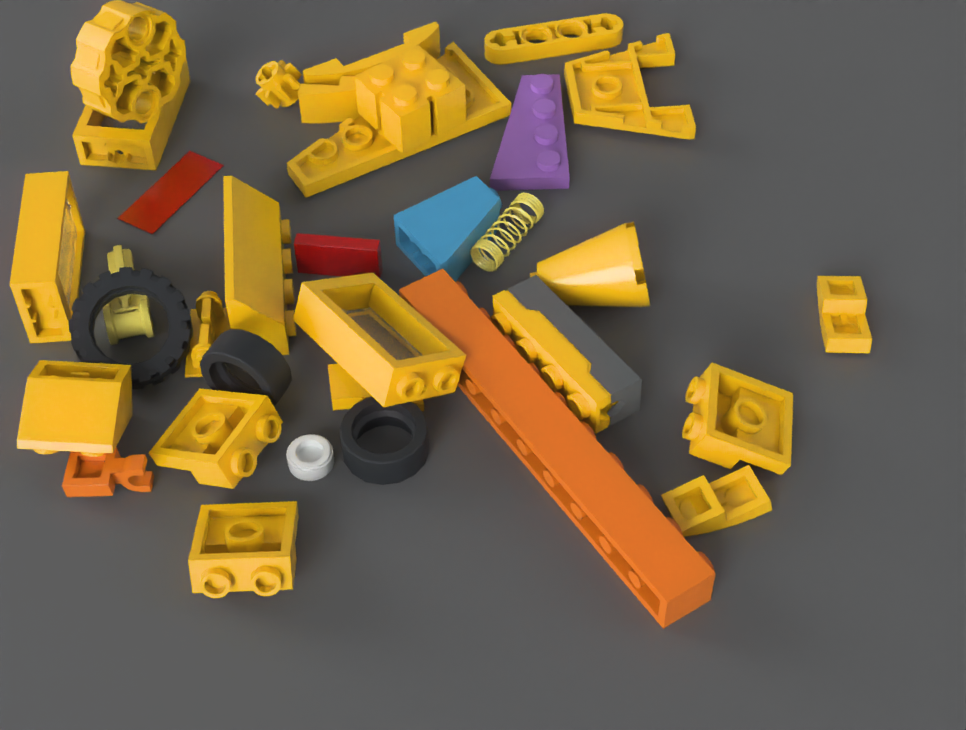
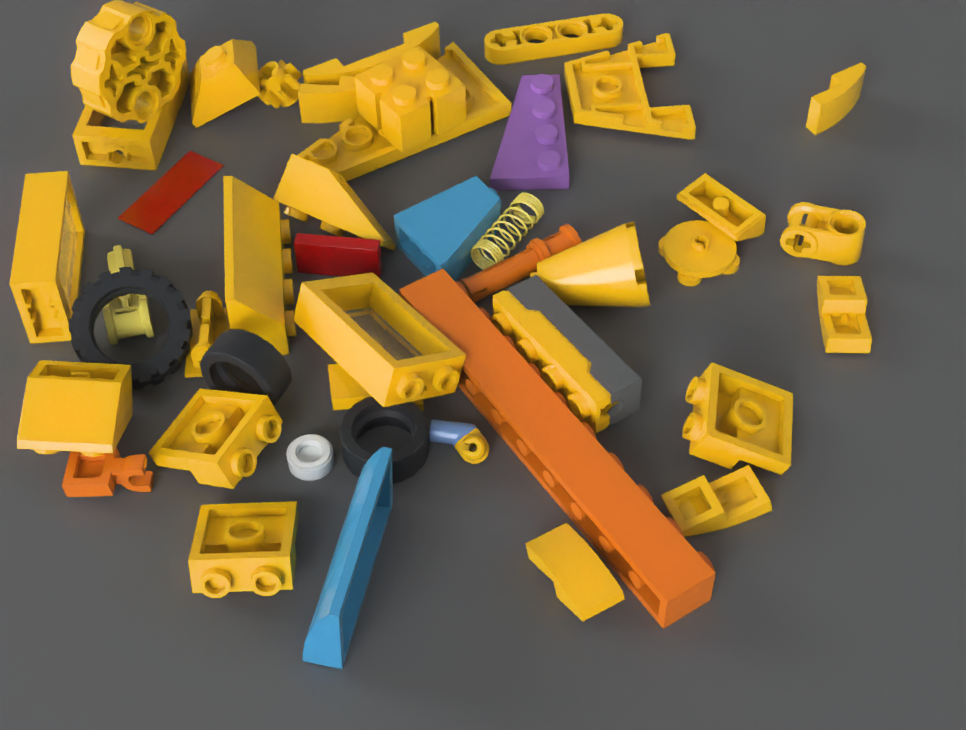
none -> yellow slope [189,39,261,128]
none -> yellow slope [273,154,396,251]
none -> dark azure slope [303,447,393,669]
none -> arm [429,419,489,464]
none -> orange pin [460,223,582,303]
none -> yellow slope [525,523,625,622]
none -> yellow piece [658,220,740,286]
none -> yellow slope [677,173,766,242]
none -> yellow piece [780,202,866,266]
none -> yellow slope [806,62,866,135]

